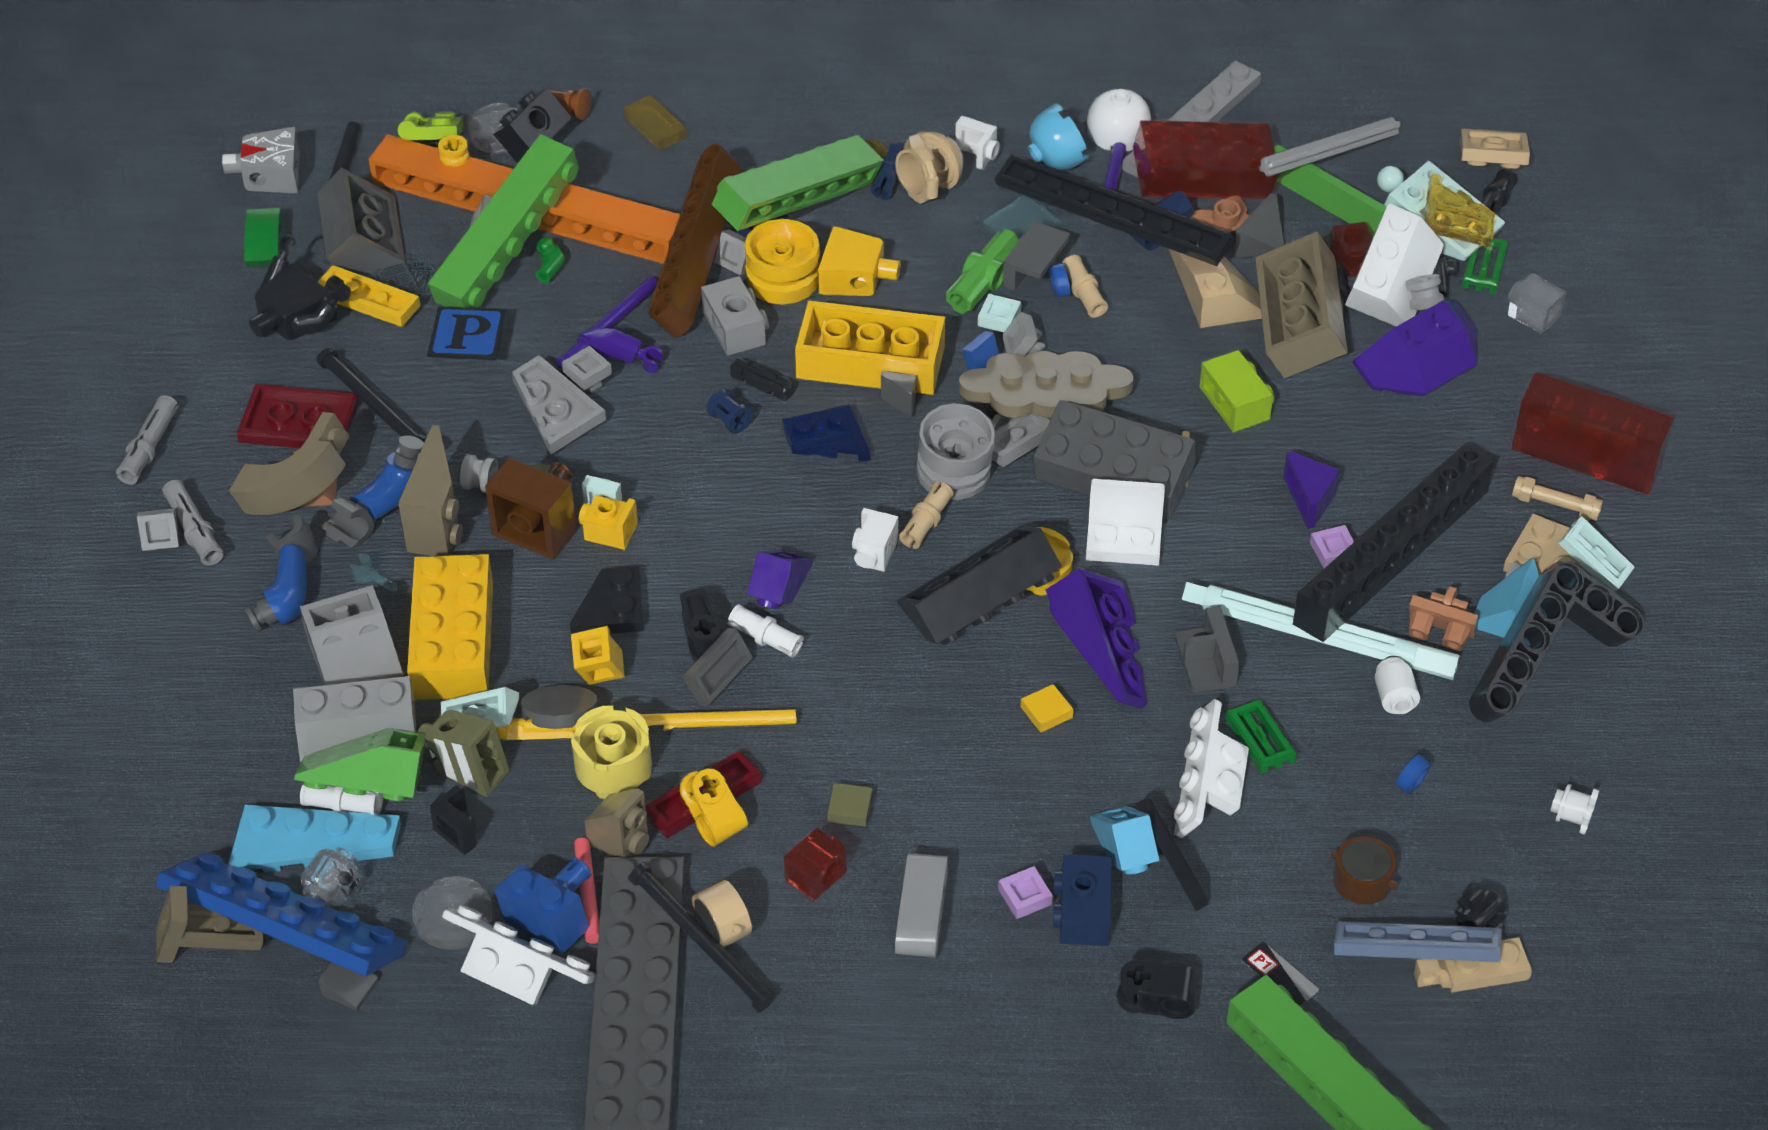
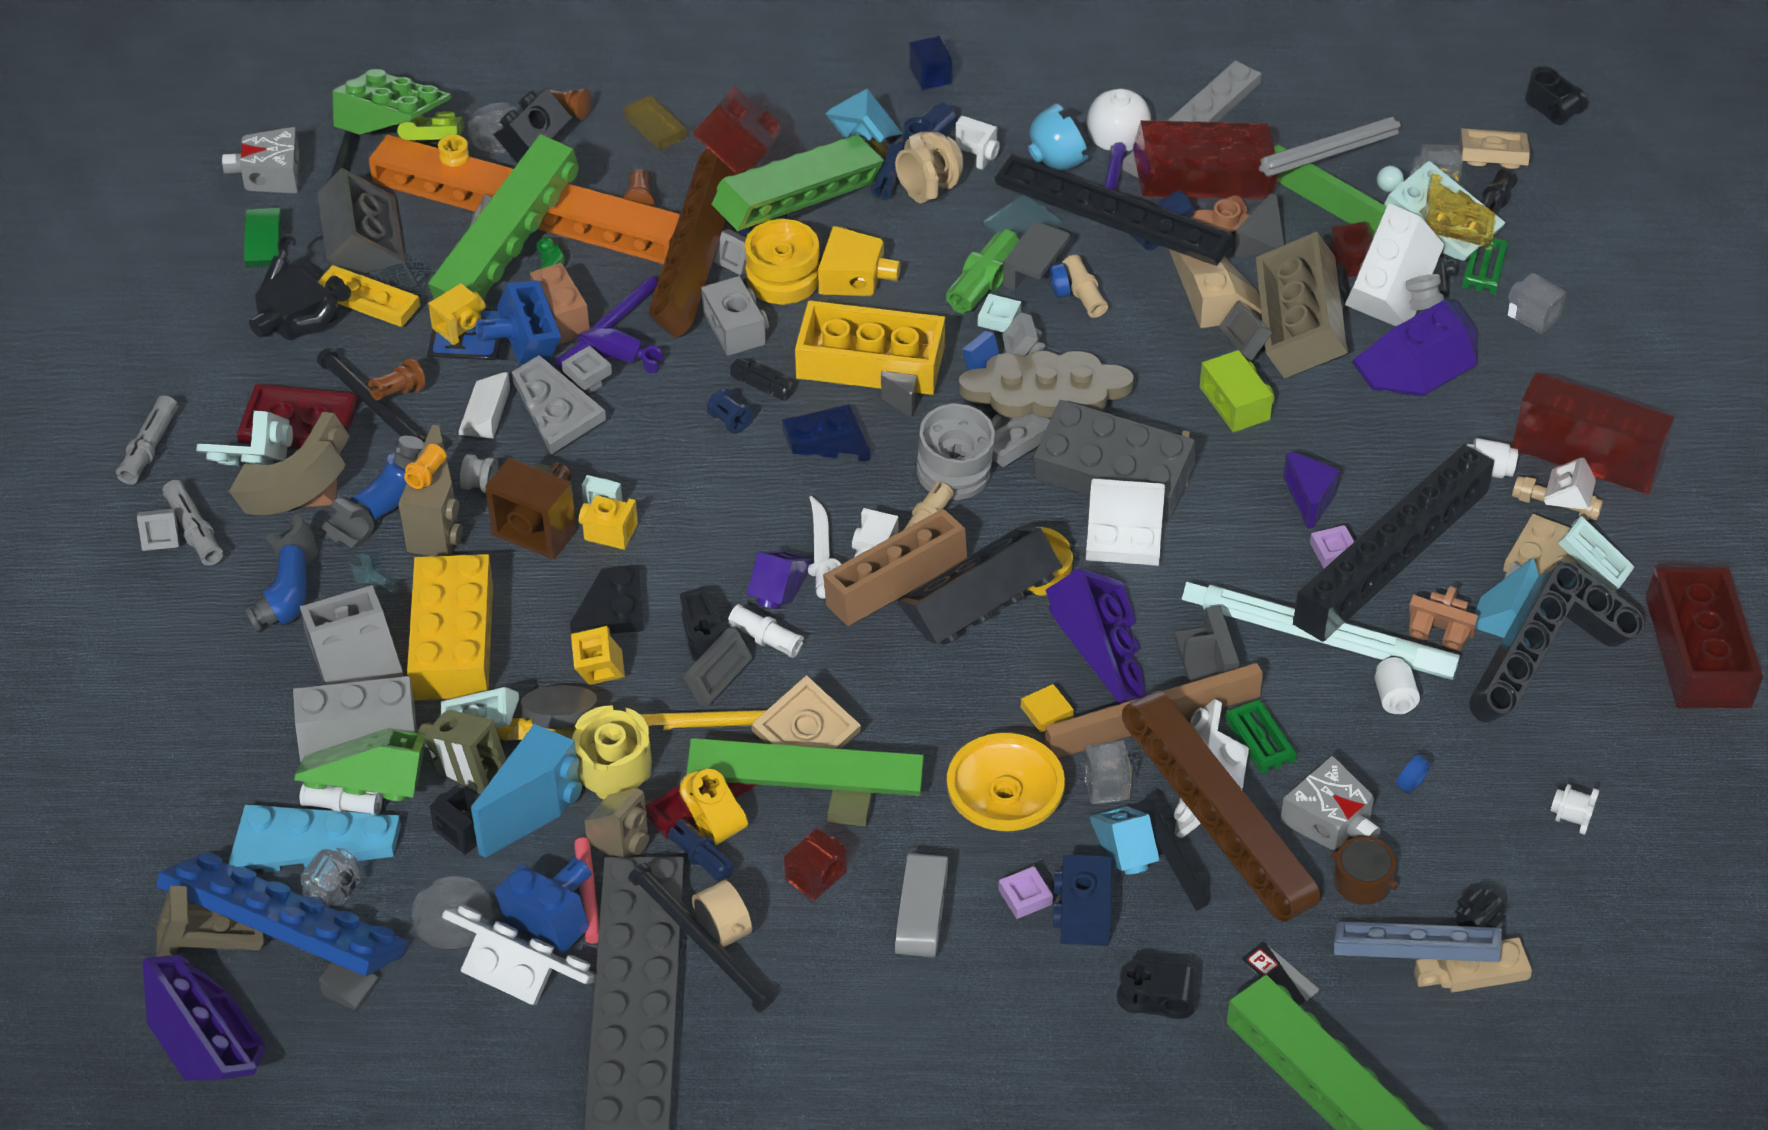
none -> dark purple wedge [142,954,266,1081]
none -> light aqua bracket [196,411,293,466]
none -> bright green slope [333,69,451,135]
none -> dark orange pin [368,358,425,401]
none -> light orange pin [404,444,447,489]
none -> yellow brick [428,283,485,345]
none -> white slope [459,372,510,439]
none -> dark azure slope [471,724,582,858]
none -> blue brick [475,280,561,364]
none -> nougat brick [530,262,590,345]
none -> dark orange pin [622,169,655,207]
none -> dark blue axle [668,819,734,881]
none -> bright green tile [686,738,924,796]
none -> clear red brick [692,85,782,175]
none -> tan plate [751,675,861,749]
none -> white sword [808,496,841,599]
none -> medium nougat brick [823,509,967,626]
none -> medium azure slope [825,89,903,142]
none -> dark blue piece [903,102,958,146]
none -> clear blue brick [909,36,952,90]
none -> yellow dish [947,733,1065,831]
none -> medium nougat tile [1045,663,1263,758]
none -> clear brick [1084,740,1132,804]
none -> reddish brown beam [1122,691,1320,922]
none -> dark grey tile [1218,300,1273,360]
none -> light grey torso [1280,756,1381,850]
none -> clear brick [1412,144,1462,184]
none -> white brick [1466,438,1518,479]
none -> black piece [1525,66,1588,125]
none -> white slope [1544,457,1596,509]
none -> clear red brick [1645,566,1763,708]

